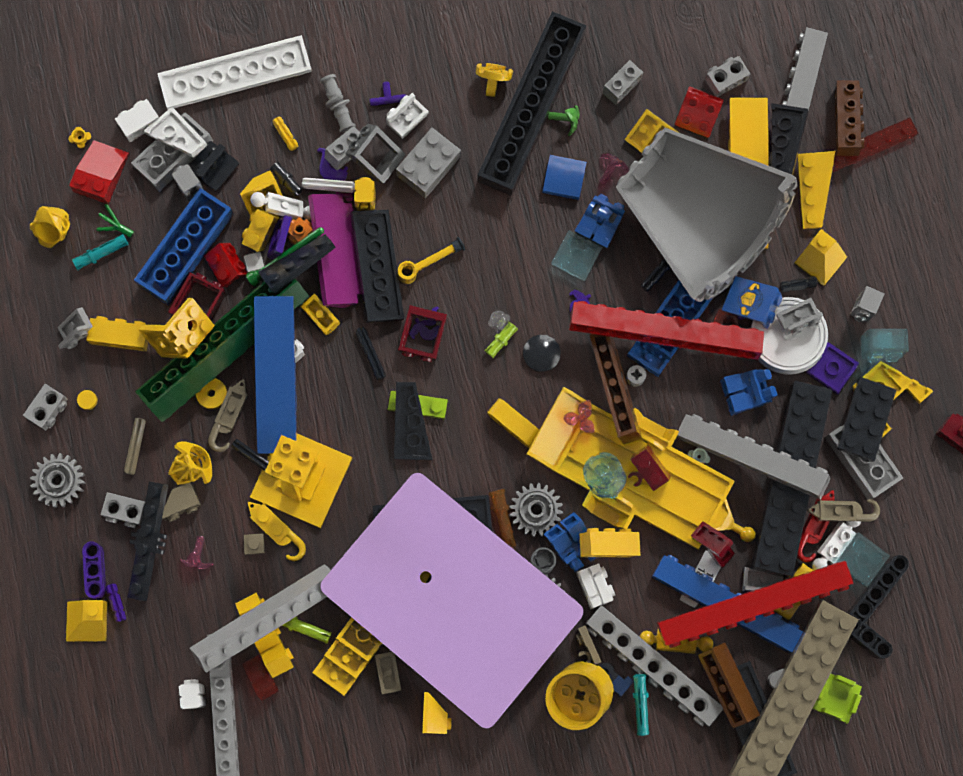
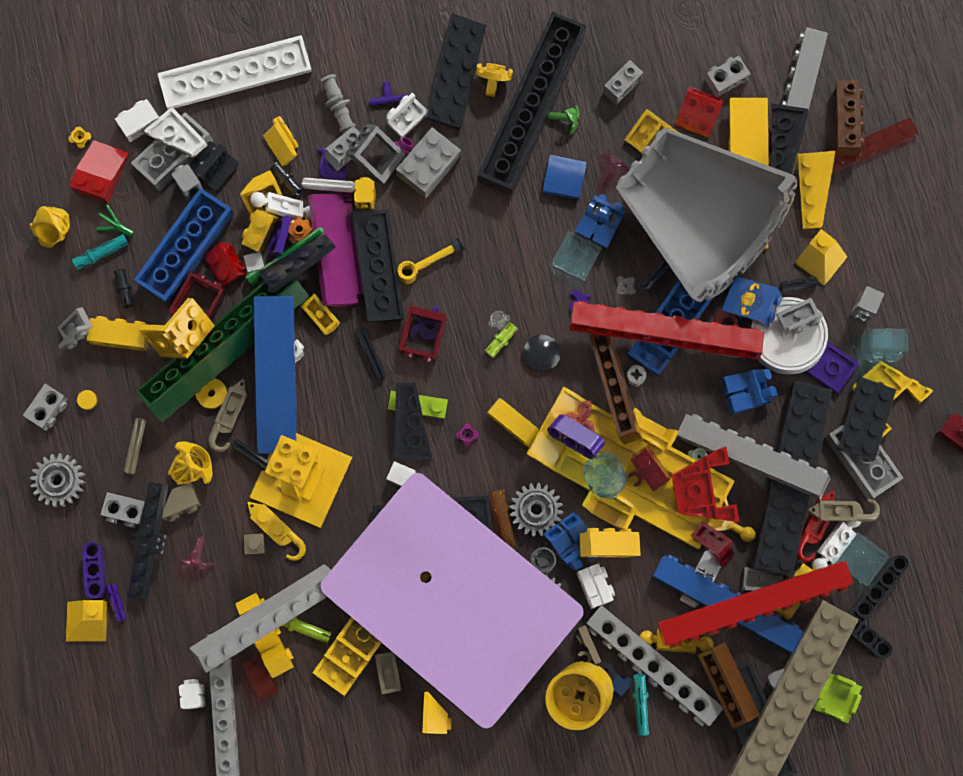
none -> black pin [113,269,134,309]
none -> yellow tile [263,124,297,166]
none -> white brick [386,461,416,487]
none -> magenta plate [395,137,414,155]
none -> black plate [425,13,486,130]
none -> magenta plate [456,424,479,447]
none -> beam [547,414,605,459]
none -> clear plate [616,276,635,295]
none -> red wing [671,446,739,522]

